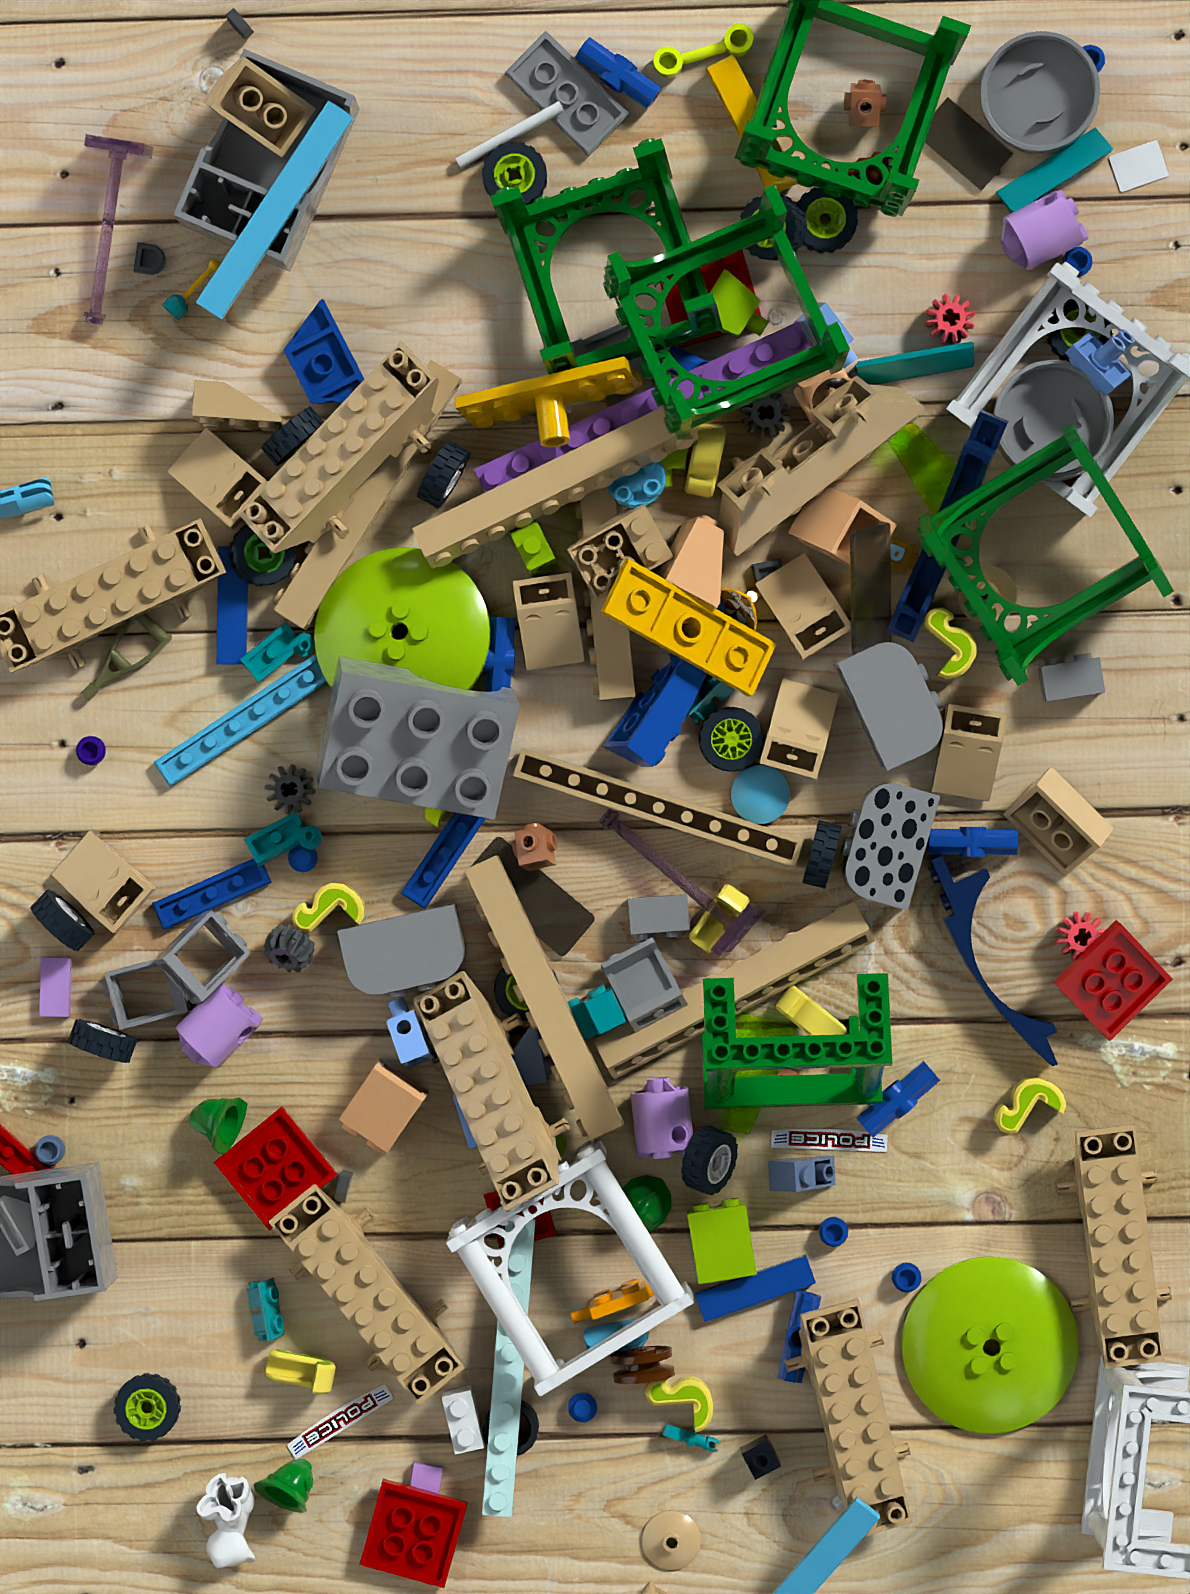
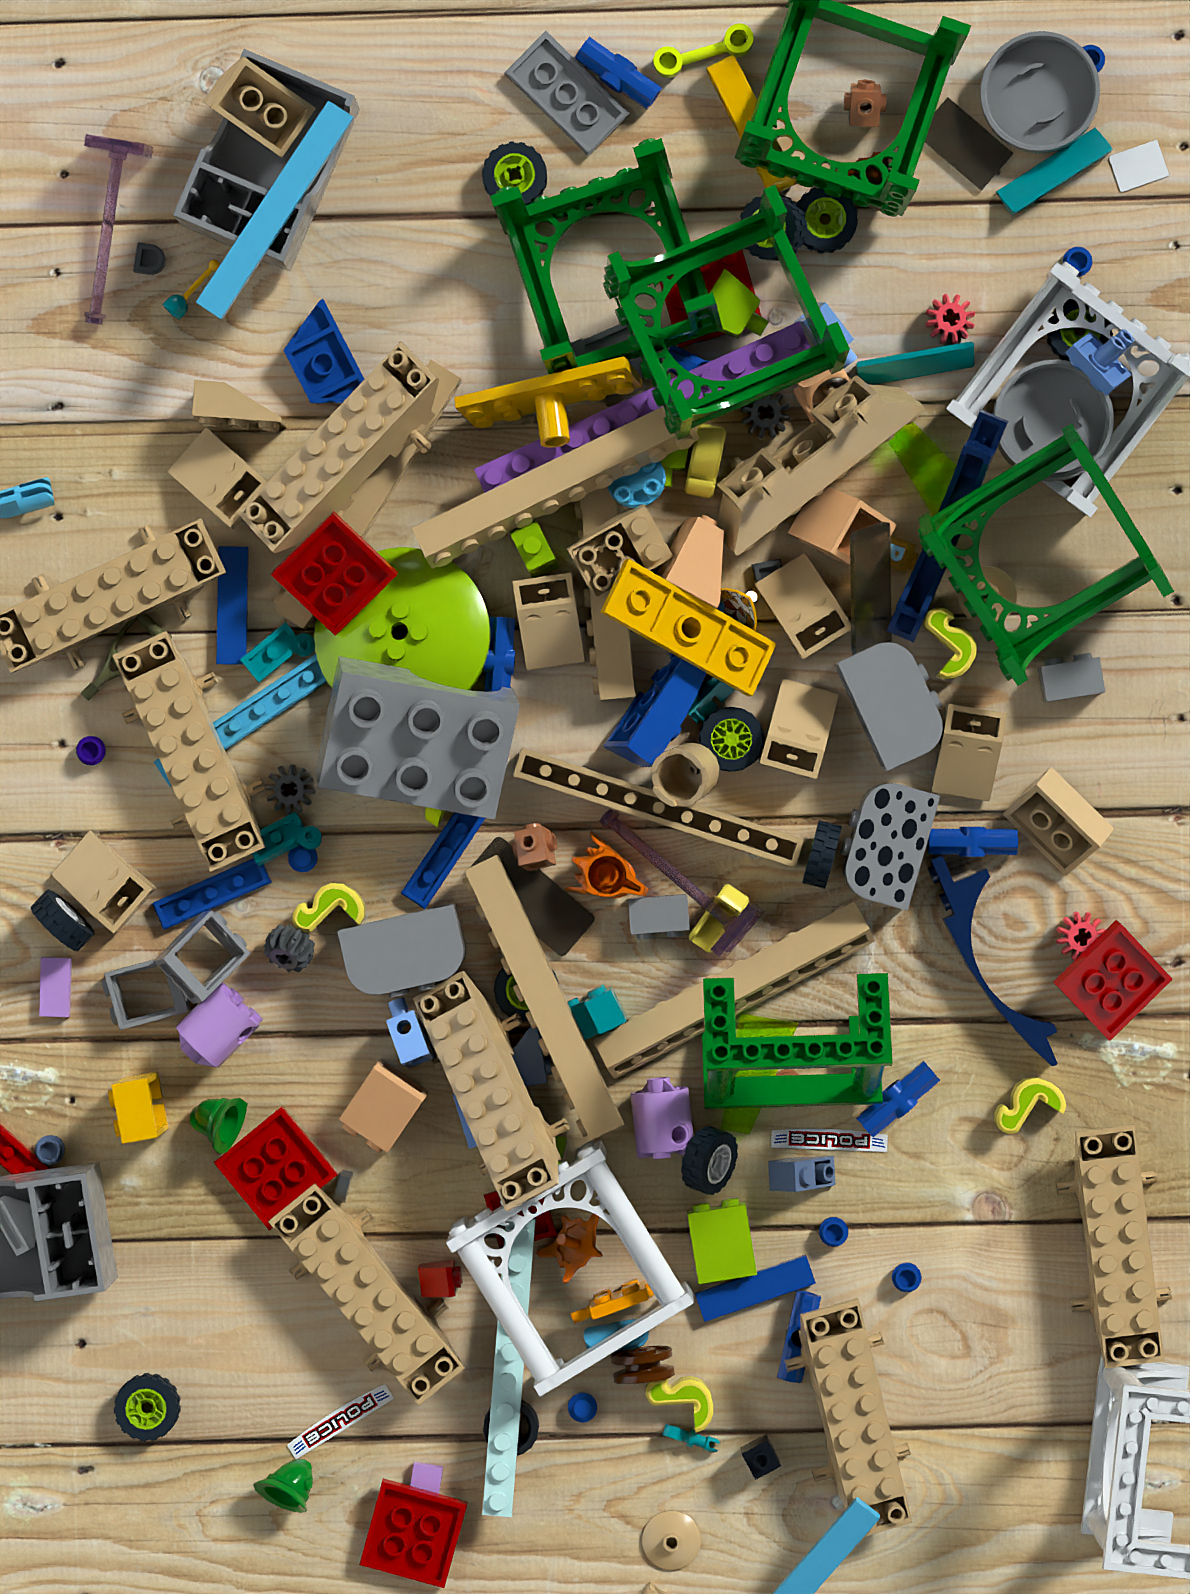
black wheel [68,1019,137,1063] -> none
white animal [196,1473,256,1568] -> none
dark grey tile [226,8,254,39] -> none
black wheel [229,525,297,586] -> none
teal hinge [247,1277,284,1341] -> none
black wheel [261,406,324,466] -> none
light yellow animal [265,1349,336,1394] -> none
black wheel [417,440,470,509] -> none
white brick [442,1385,485,1455] -> none
white bar [456,101,564,169] -> none
light grey panel [601,938,688,1032] -> none
green piece [622,1175,671,1232] -> none
medium azure dish [731,765,790,824] -> none
light yellow animal [775,985,847,1035] -> none
lime dish [901,1256,1079,1434] -> none
lavender cylinder [1000,190,1088,271] -> none
none -> yellow piece [108,1071,169,1144]
none -> tan piece [112,631,266,872]
none -> red plate [271,511,398,636]
none -> red slope [418,1259,463,1297]
none -> orange piece [536,1213,603,1283]
none -> orange piece [565,831,649,898]
none -> tan cylinder [650,743,720,807]

